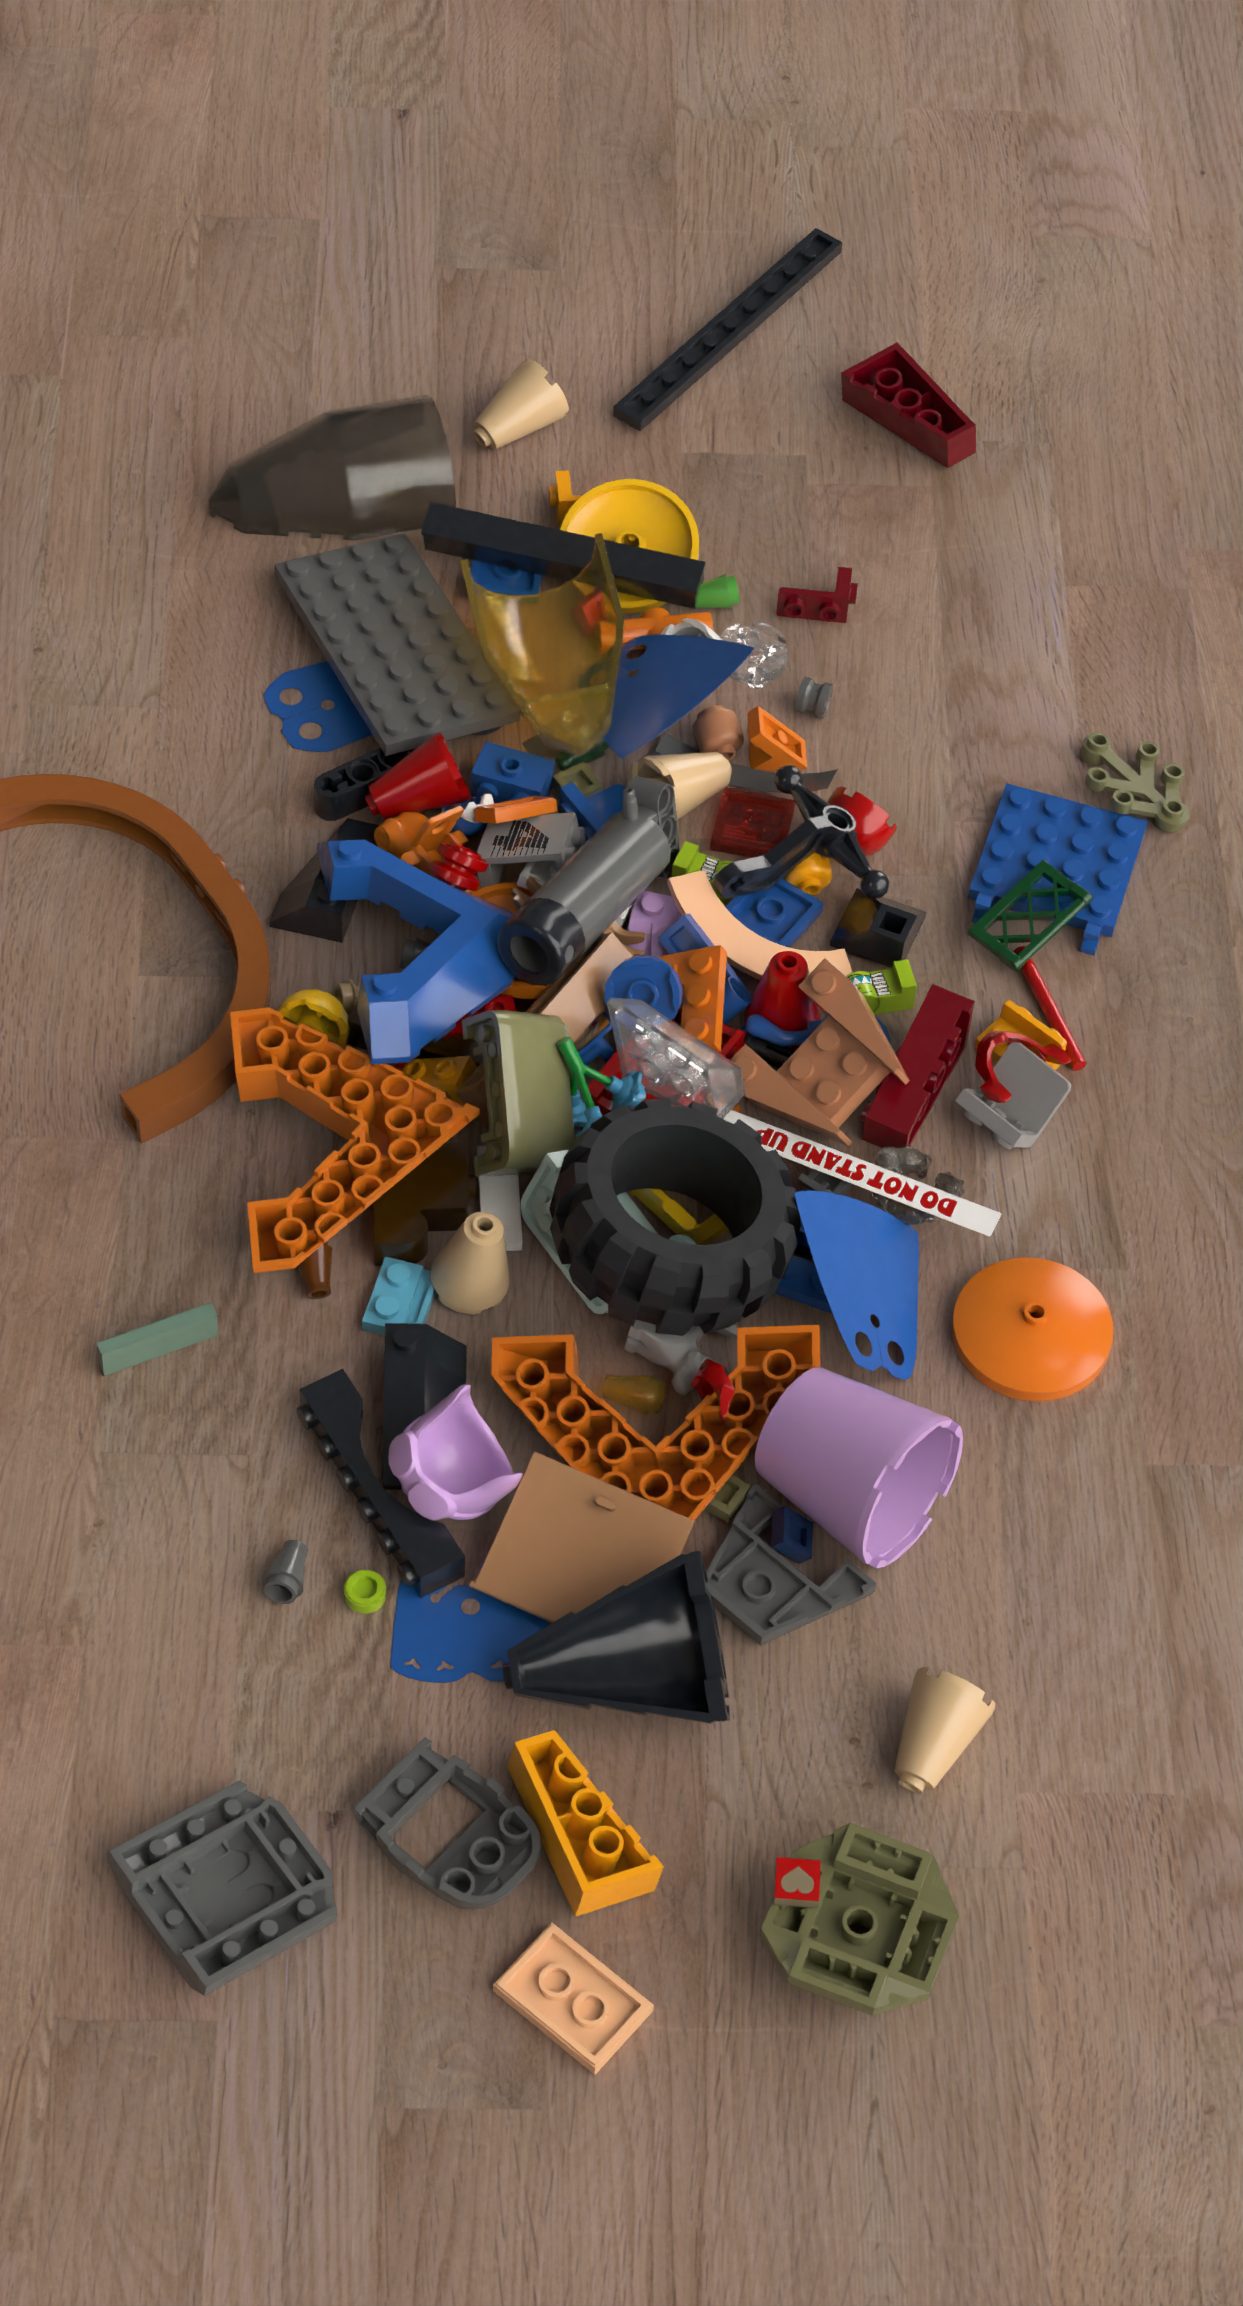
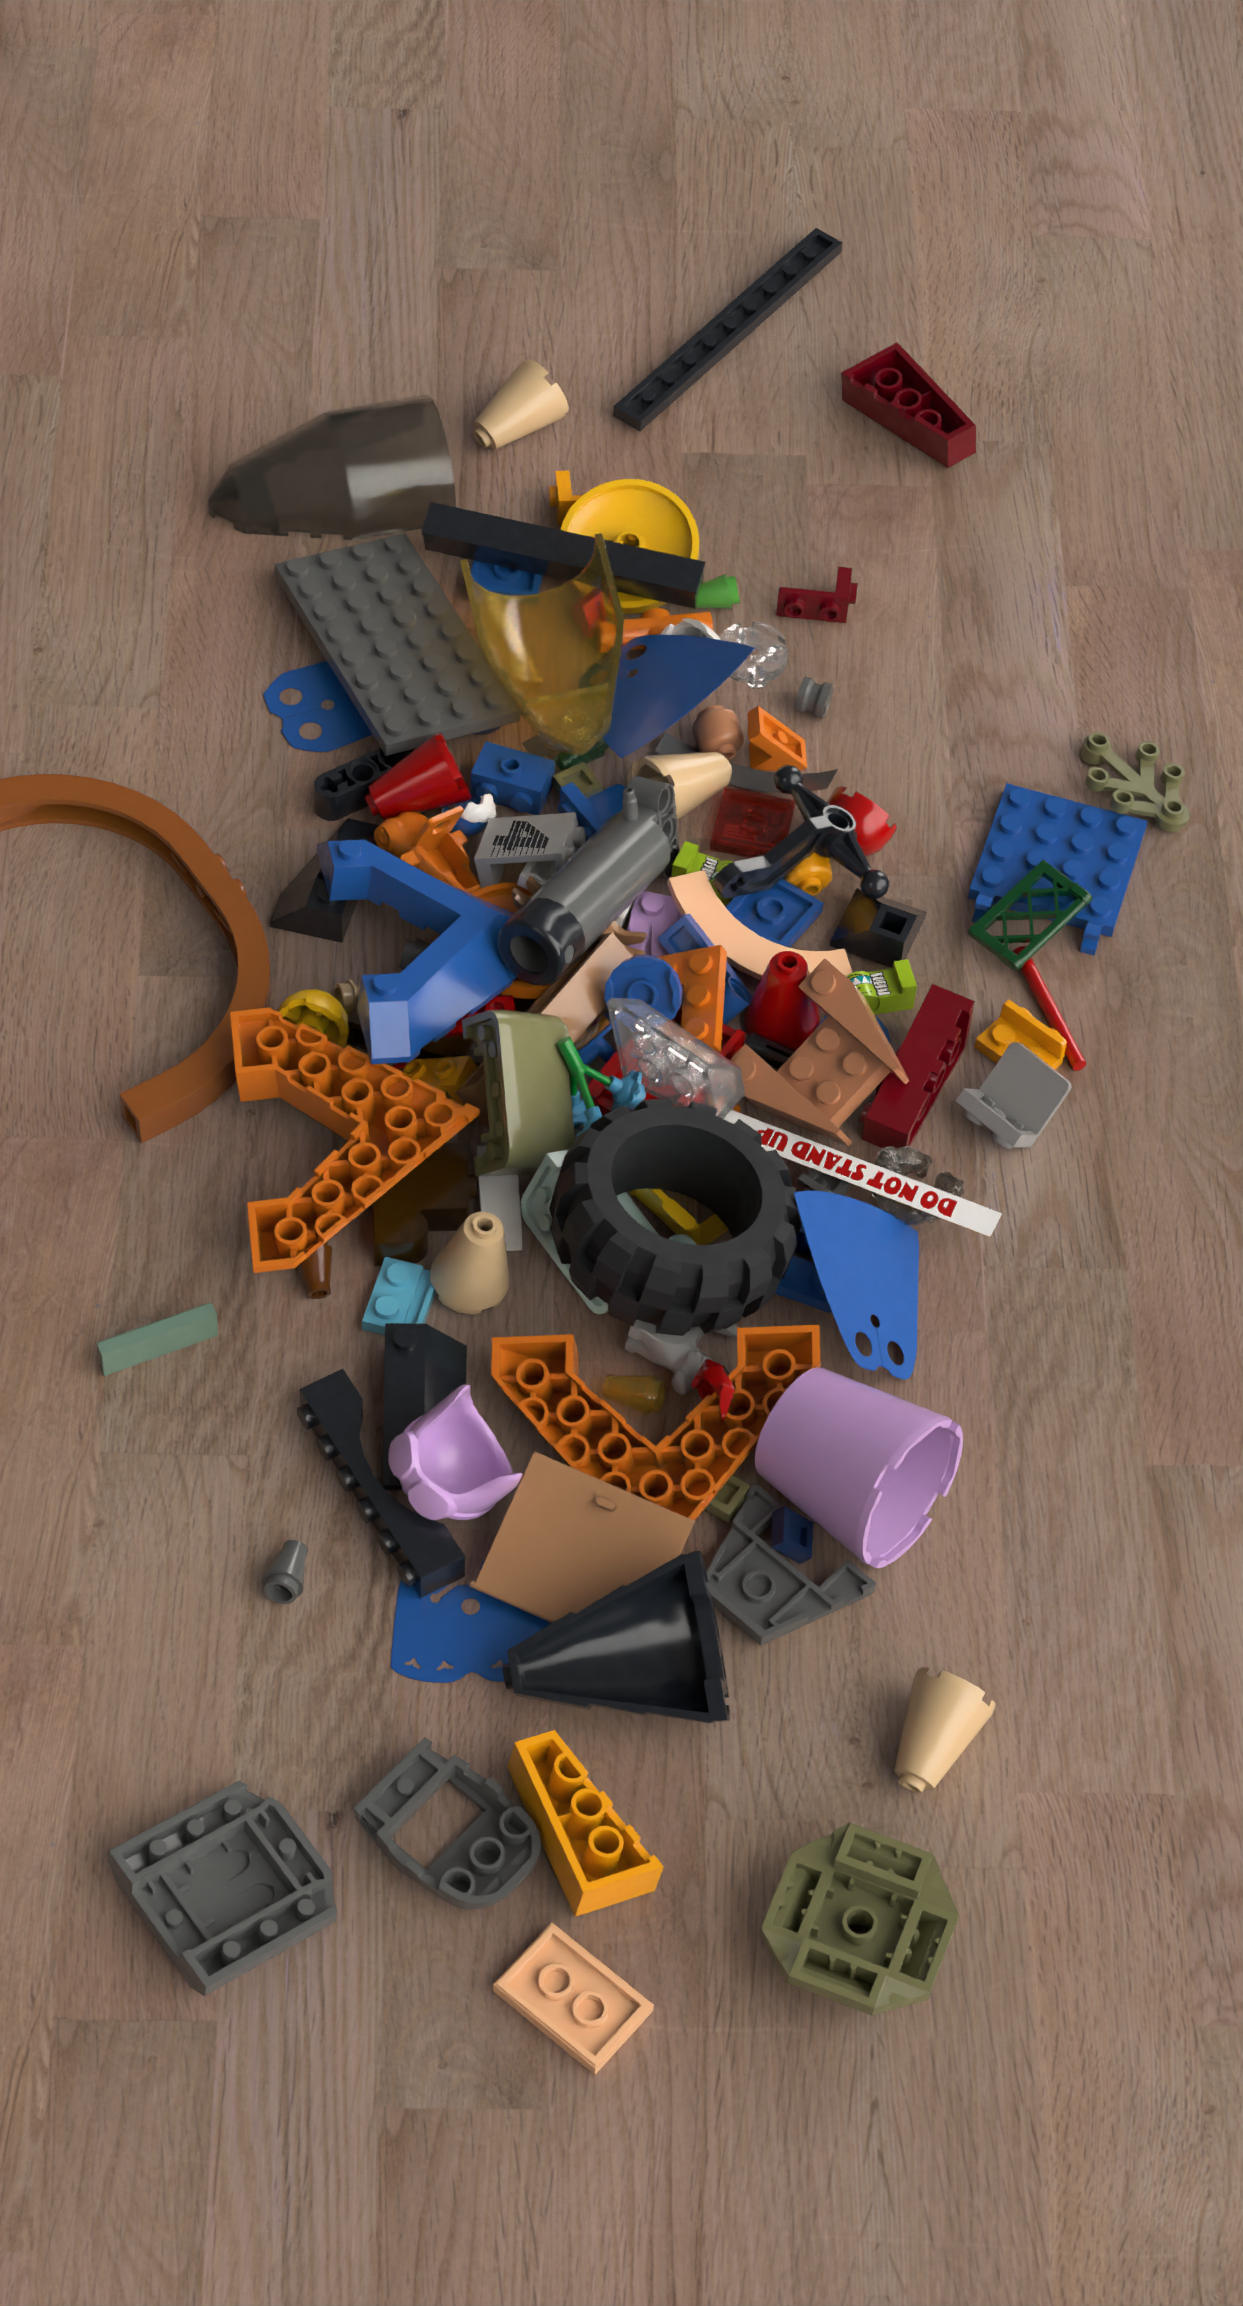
lime tile [344,1569,386,1614] -> none
red wheel [428,842,489,891] -> none
orange tile [474,796,558,824] -> none
blue piece [741,1014,825,1047] -> none
tile [773,1857,821,1908] -> none
orange dish [951,1257,1113,1401] -> none
red helmet [975,1031,1071,1103] -> none

